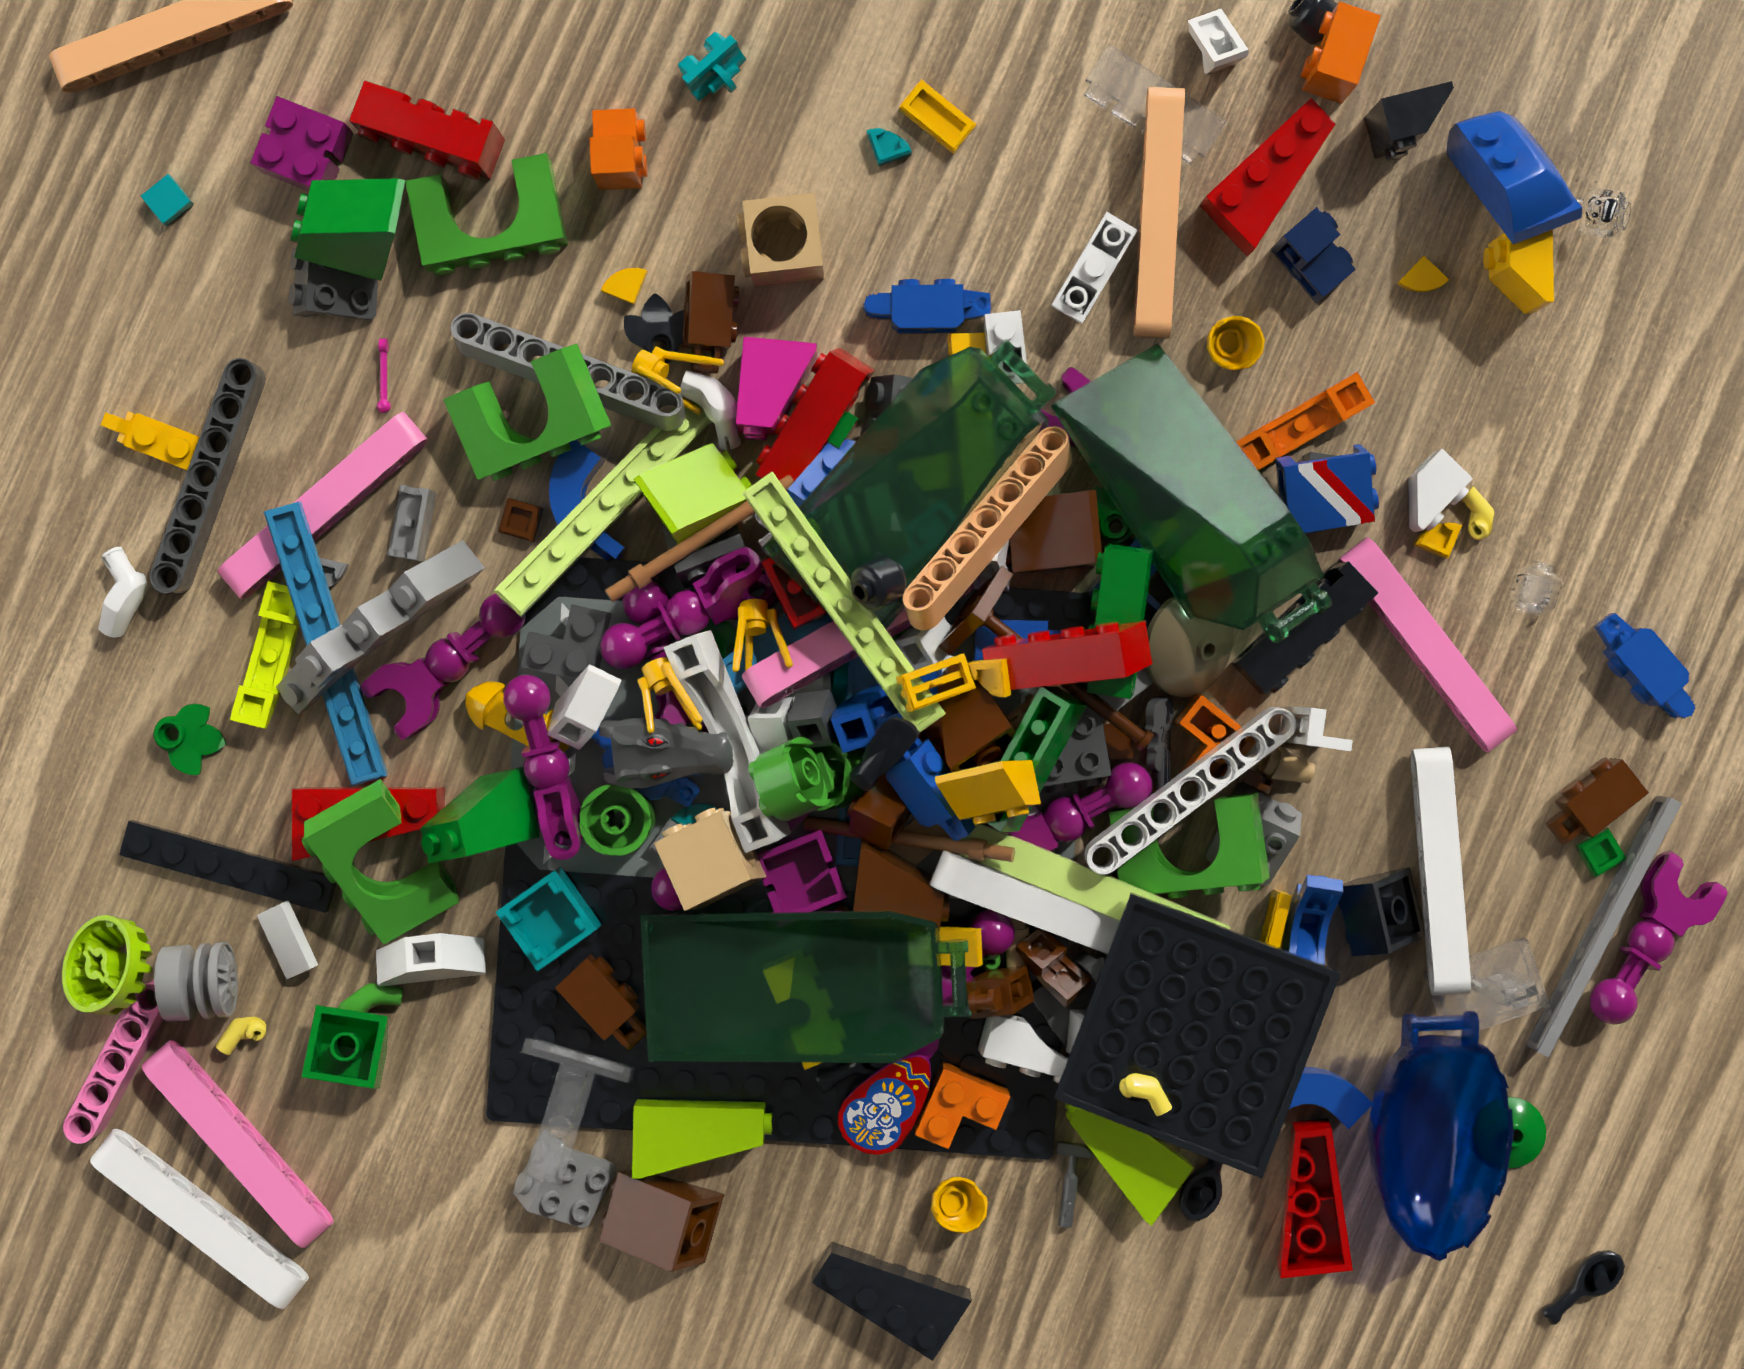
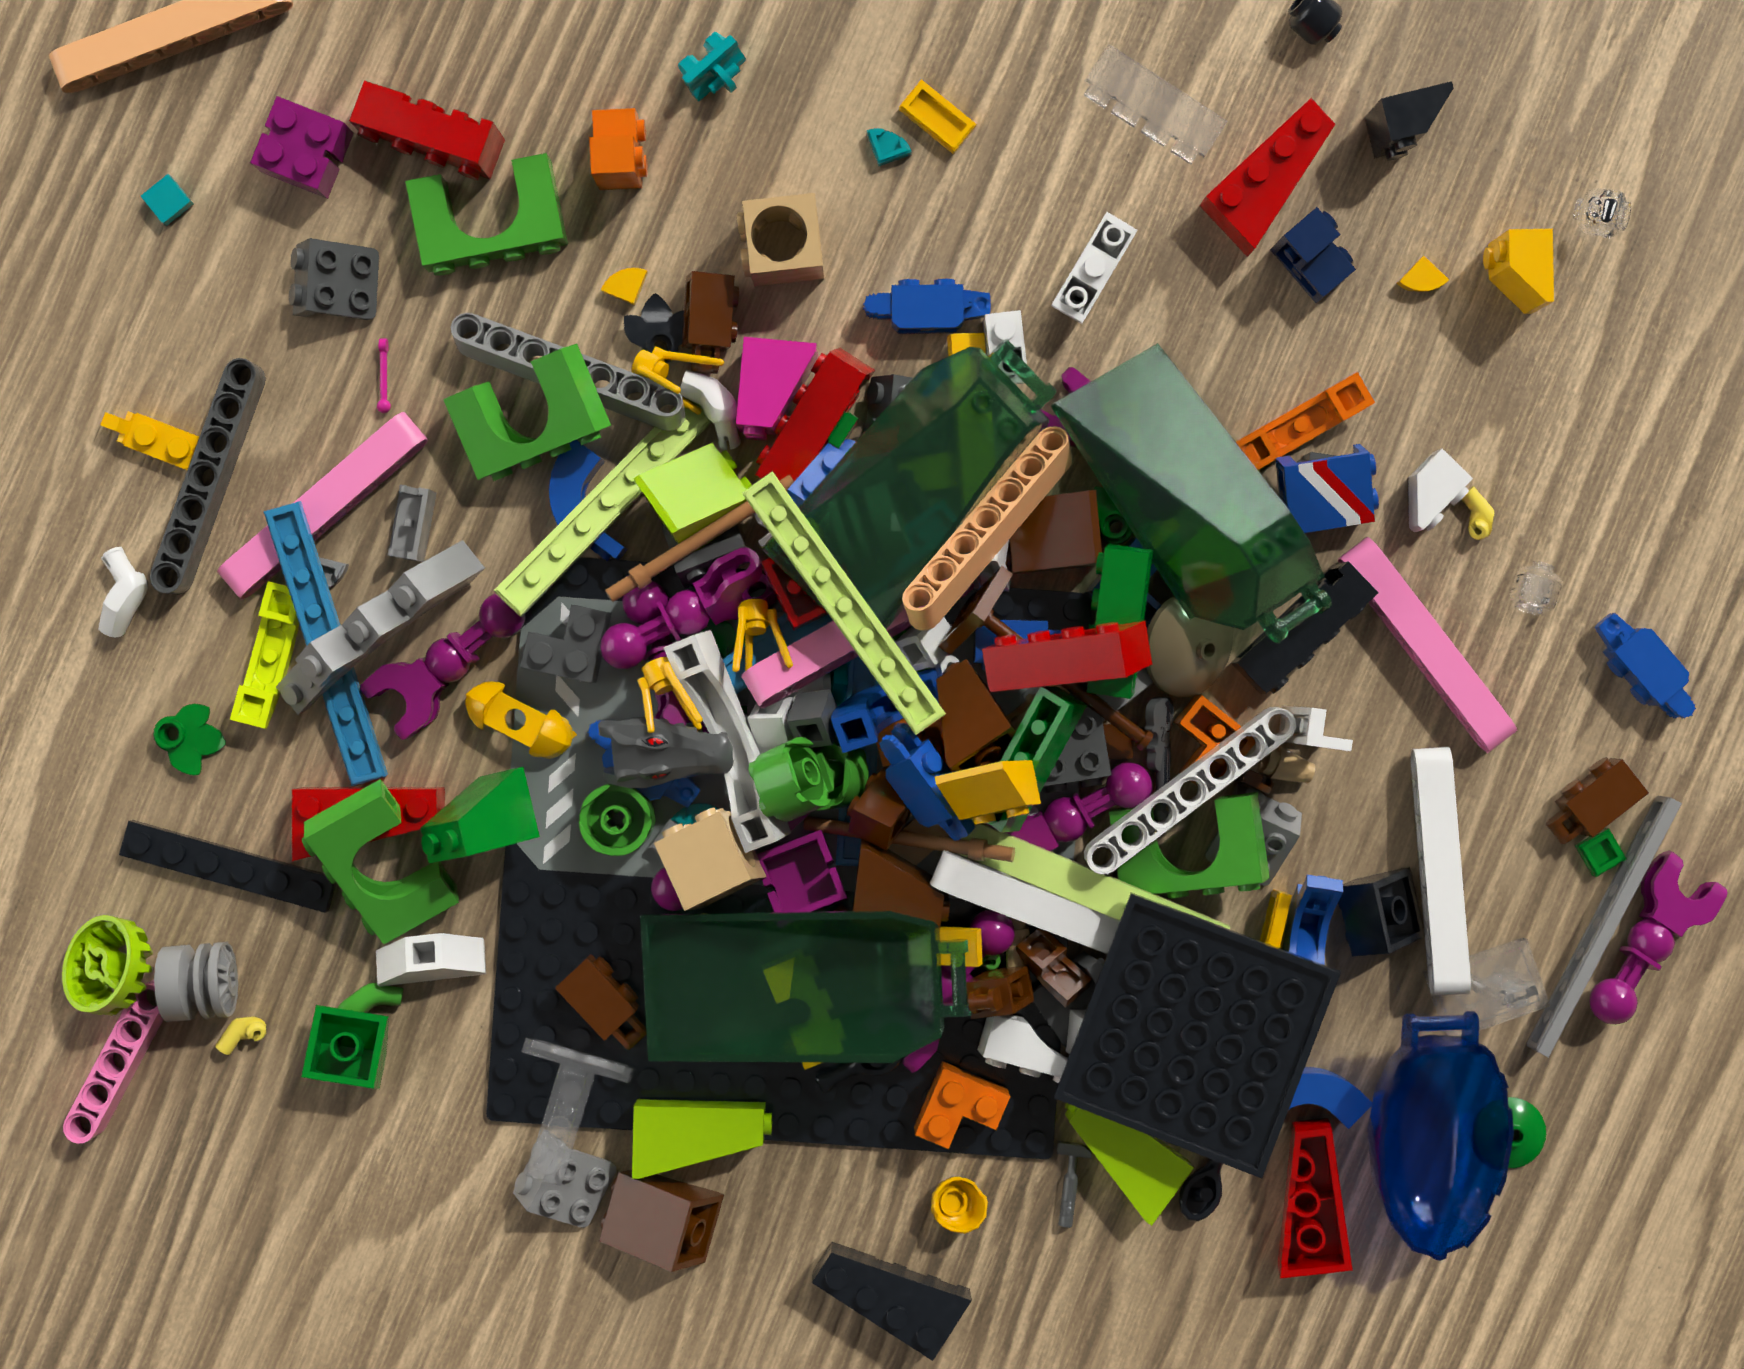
white beam [90,1129,309,1309] -> none
bright pink beam [142,1039,334,1248] -> none
white tile [257,900,318,980] -> none
green slope [290,178,405,281] -> none
teal container [496,867,602,971] -> none
reddish brown tile [498,498,544,542] -> none
magenta piece [503,675,583,860] -> none
white slope [547,664,621,750] -> none
shield [838,1054,931,1155] -> none
black piece [850,717,919,791] -> none
black head [851,556,907,611] -> none
yellow tile [896,653,976,712] -> none
yellow tile [968,659,1011,697] -> none
light yellow arm [1119,1073,1172,1116] -> none
light nougat beam [1133,87,1185,339] -> none
white slope [1188,9,1249,75] -> none
yellow hair [1206,316,1265,370] -> none
orange brick [1300,1,1381,104] -> none
yellow tile [1413,523,1462,559] -> none
blue windscreen [1447,111,1582,245] -> none
black piece [1541,1250,1625,1325] -> none

